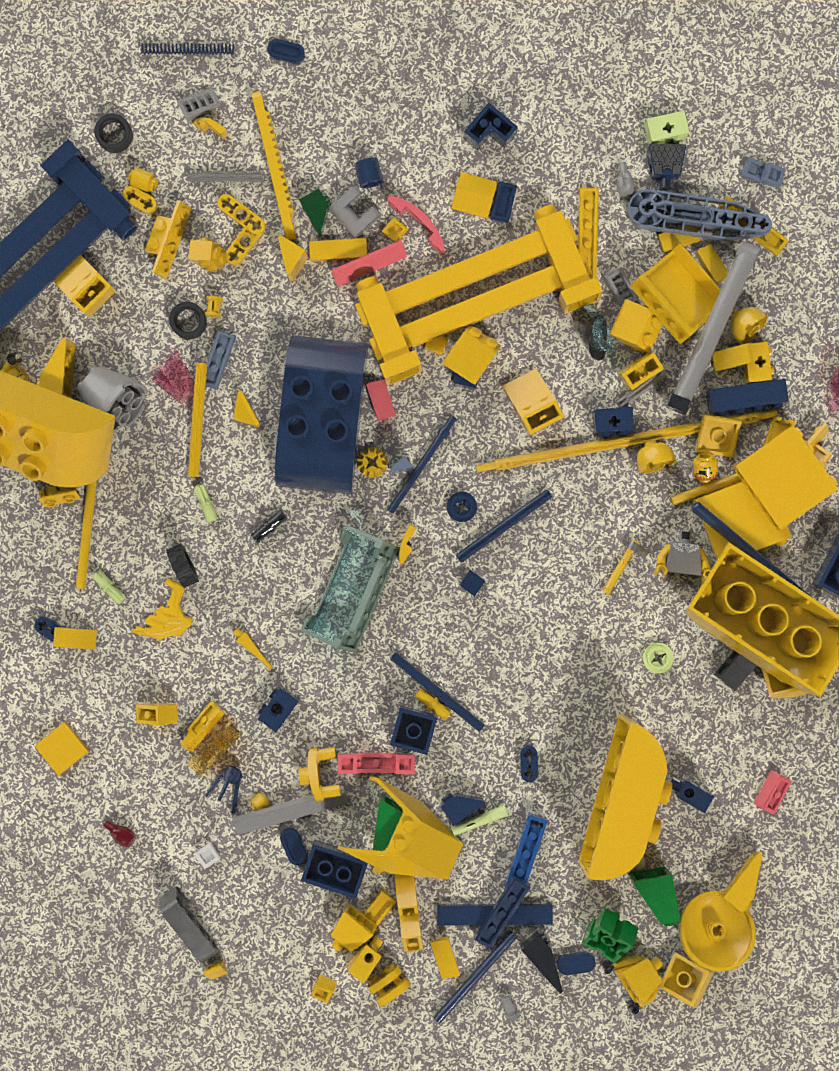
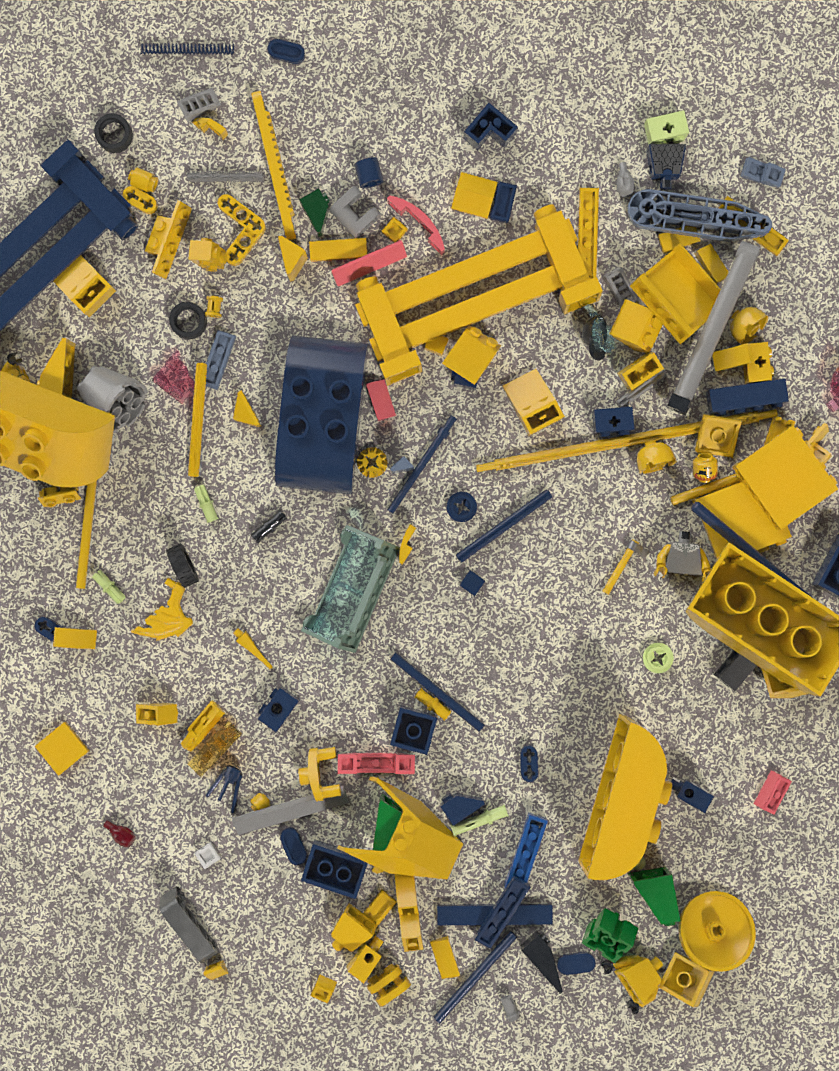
yellow slope [719,852,763,913] -> none

